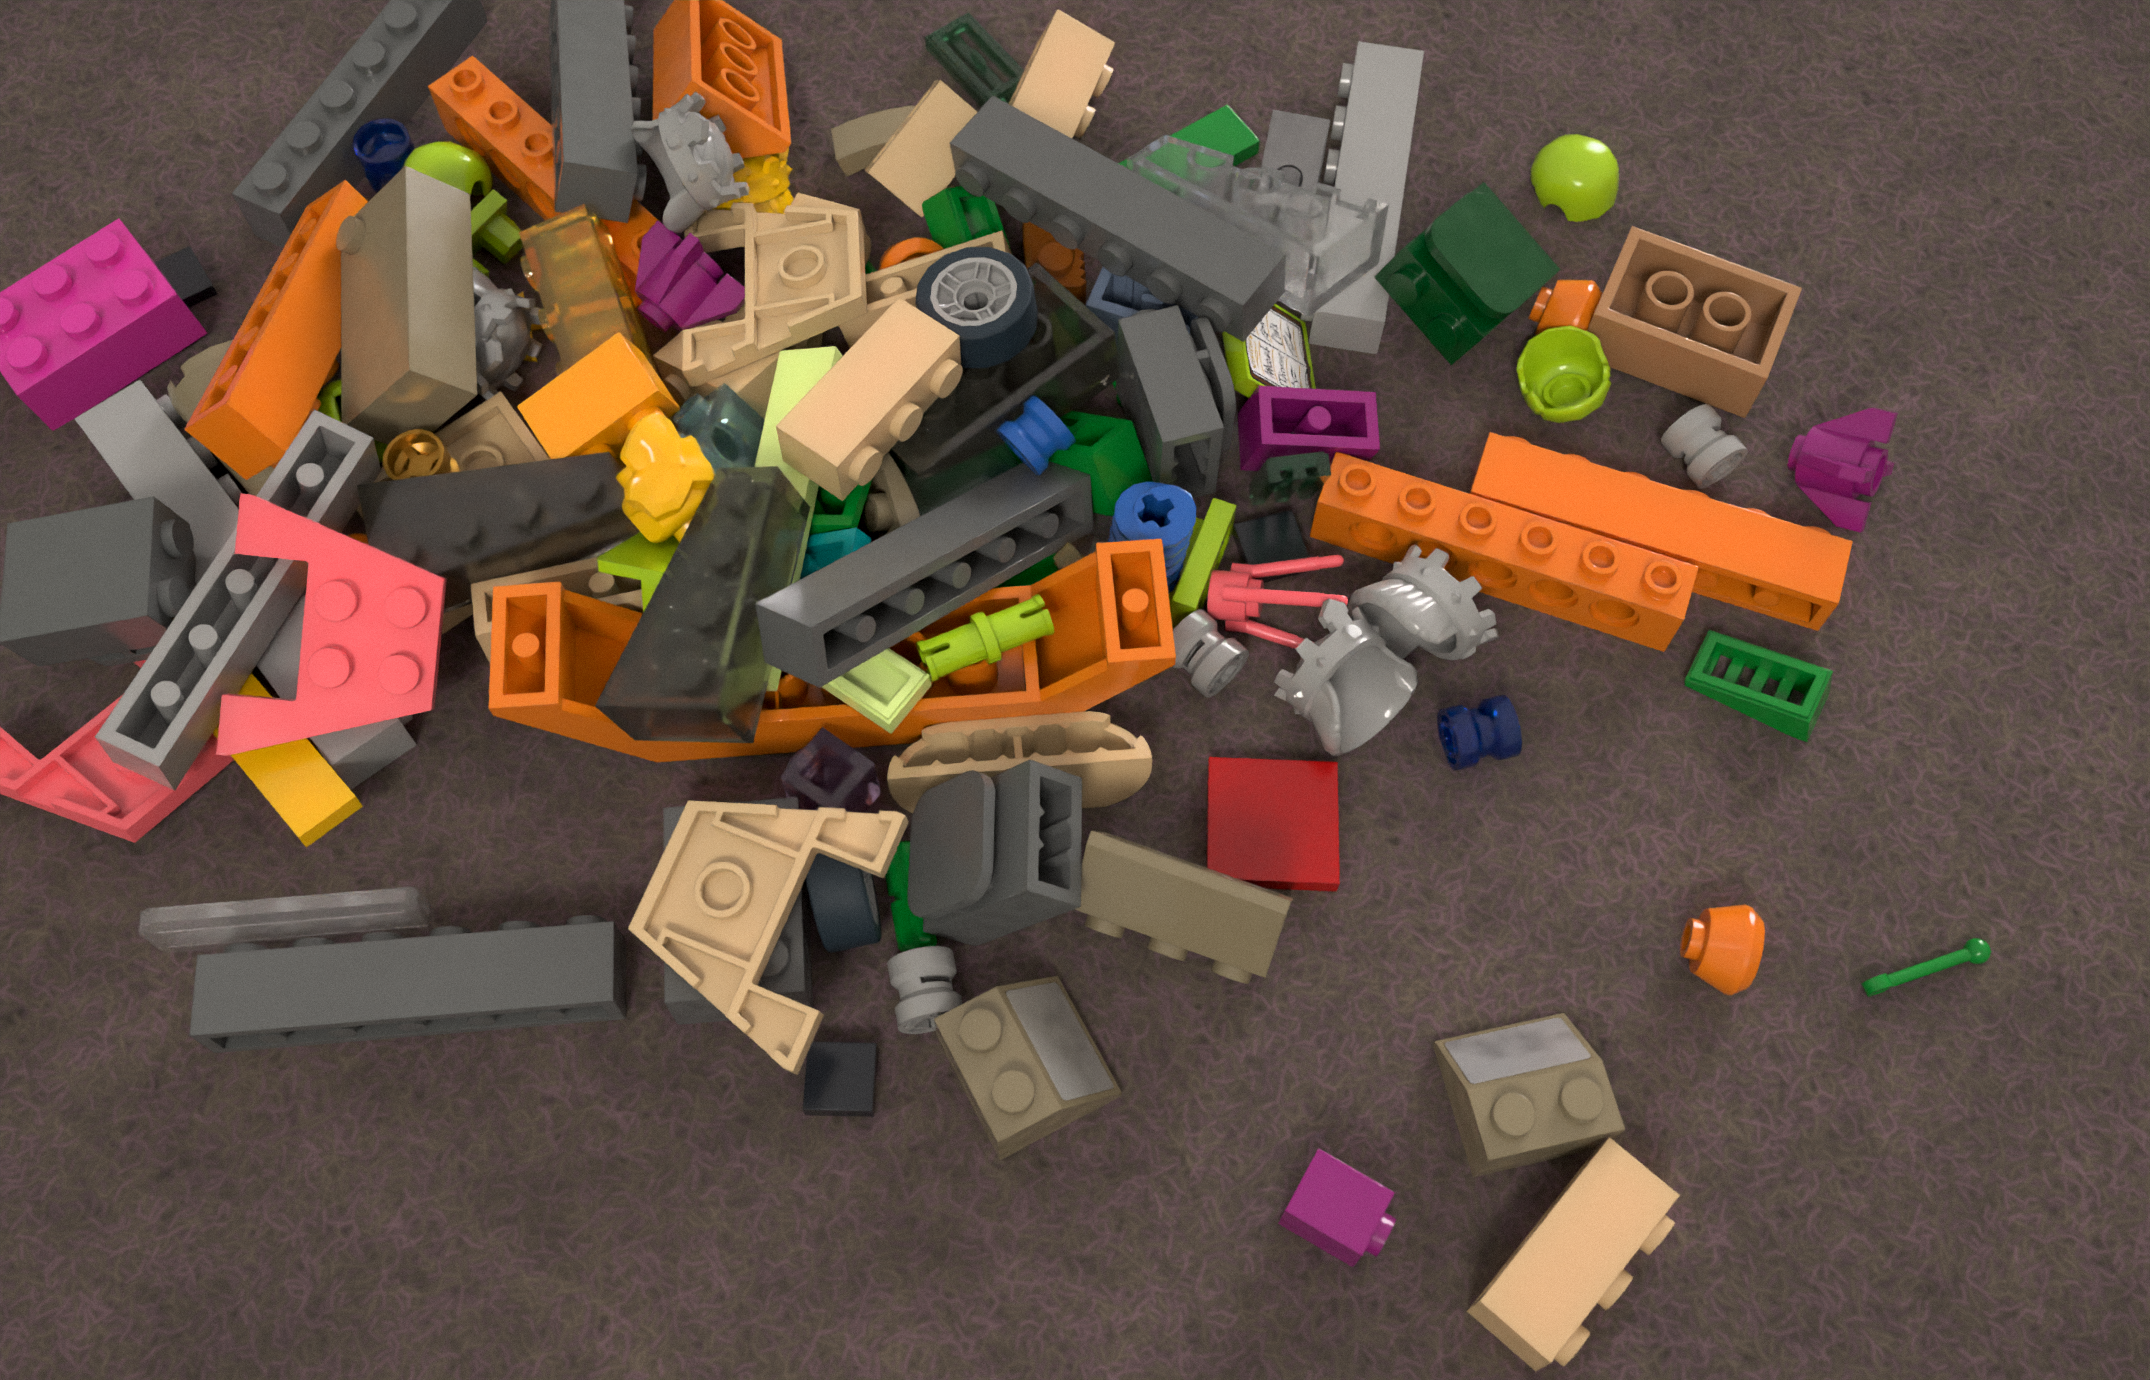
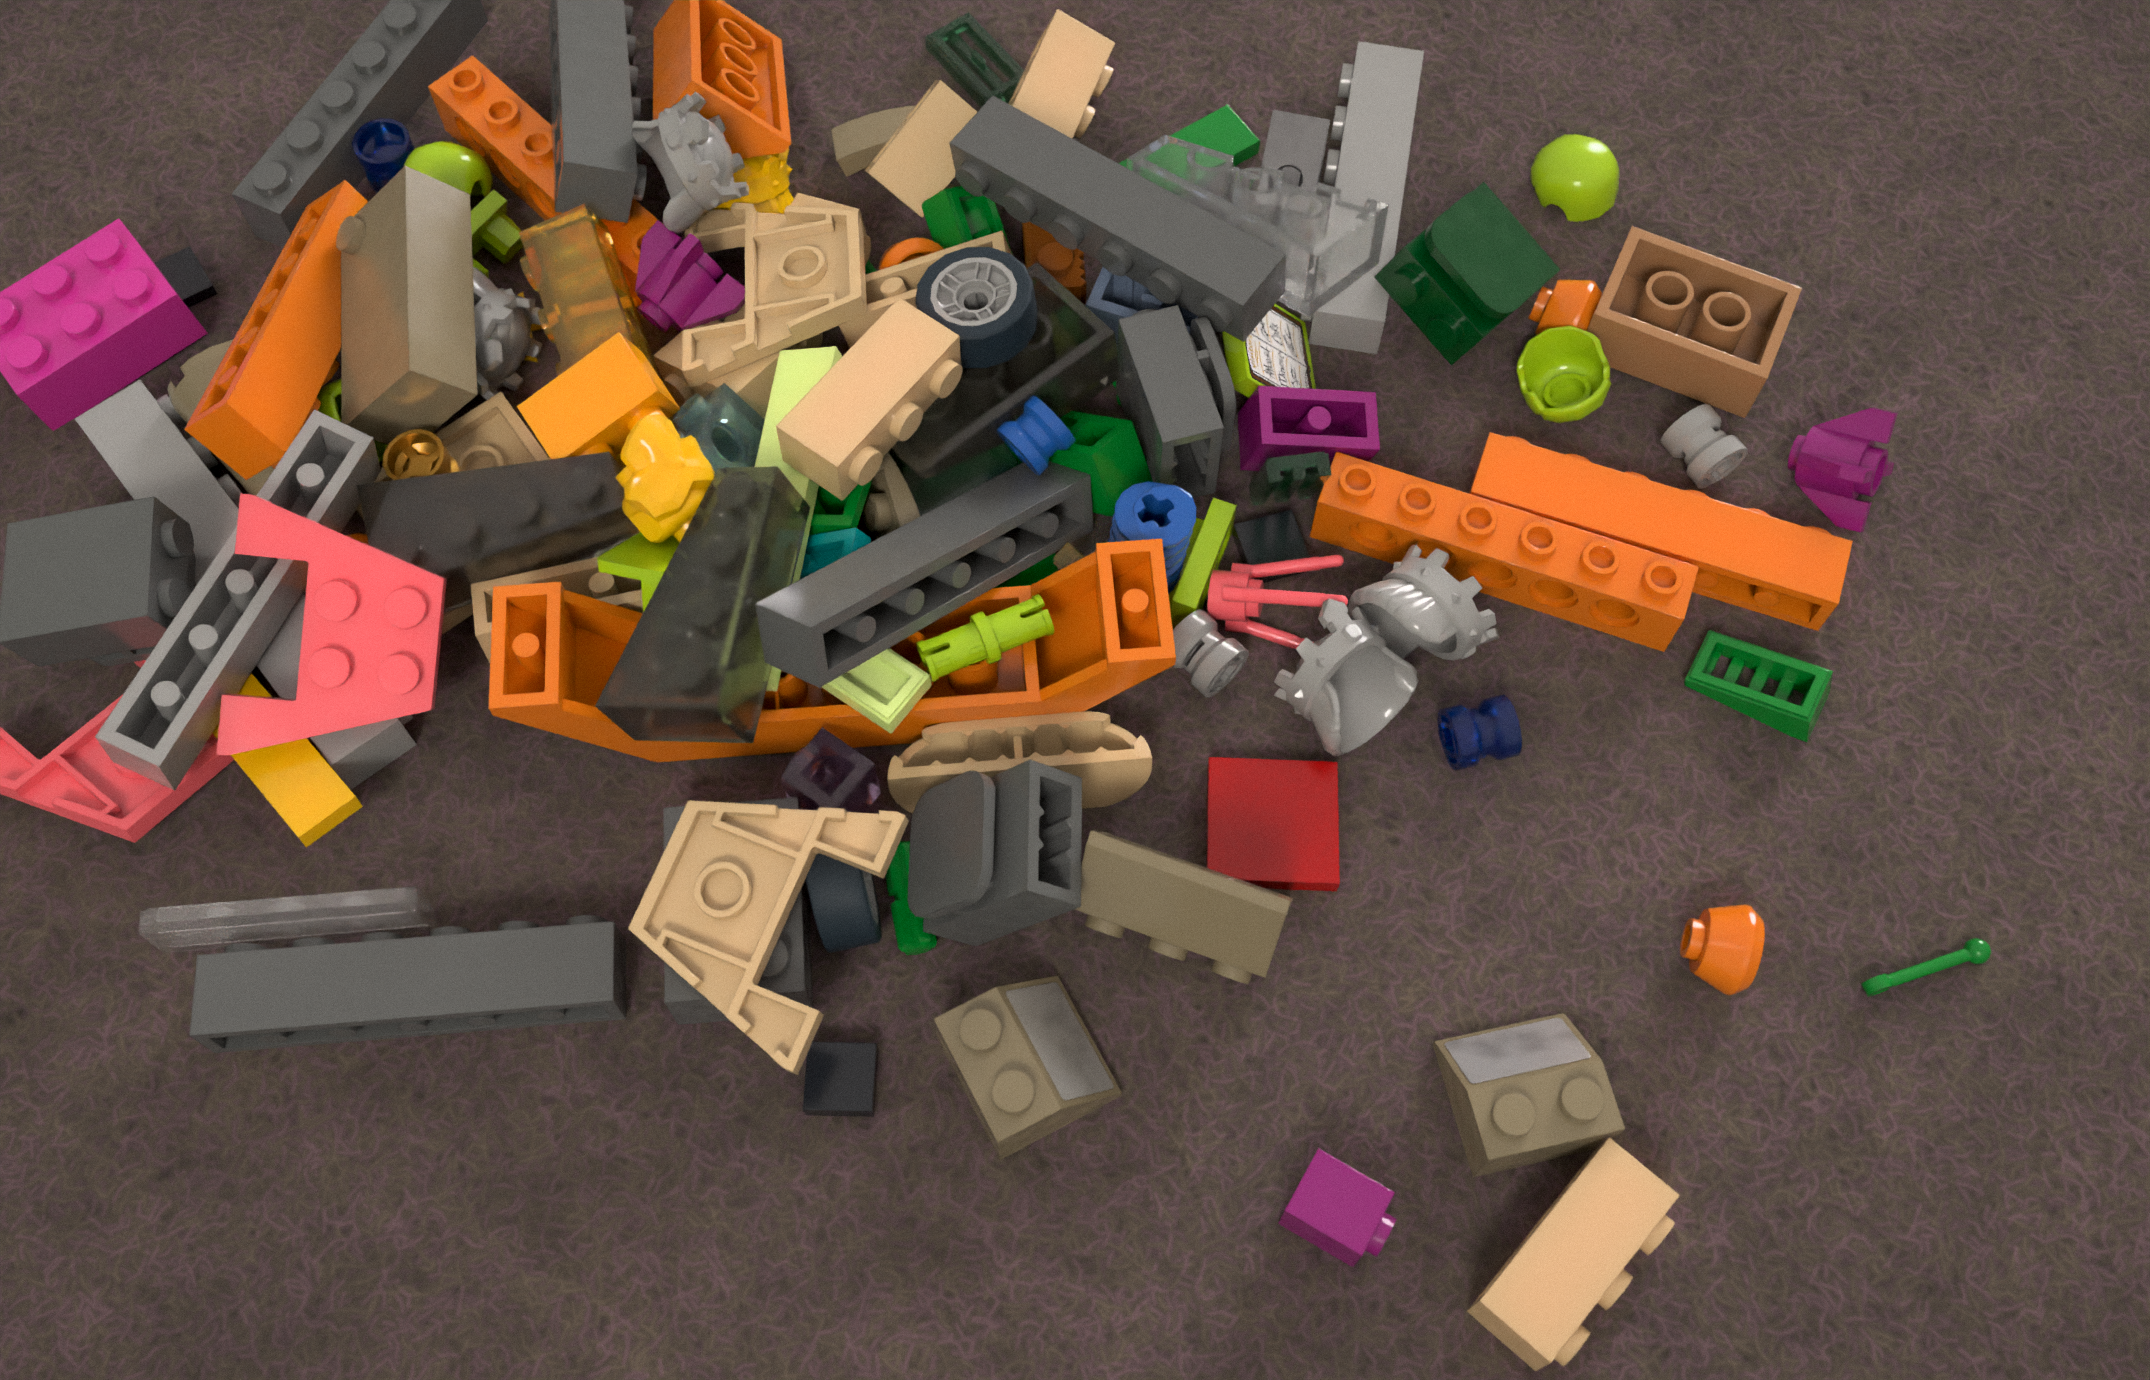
light grey wheel [887,946,962,1034] -> none

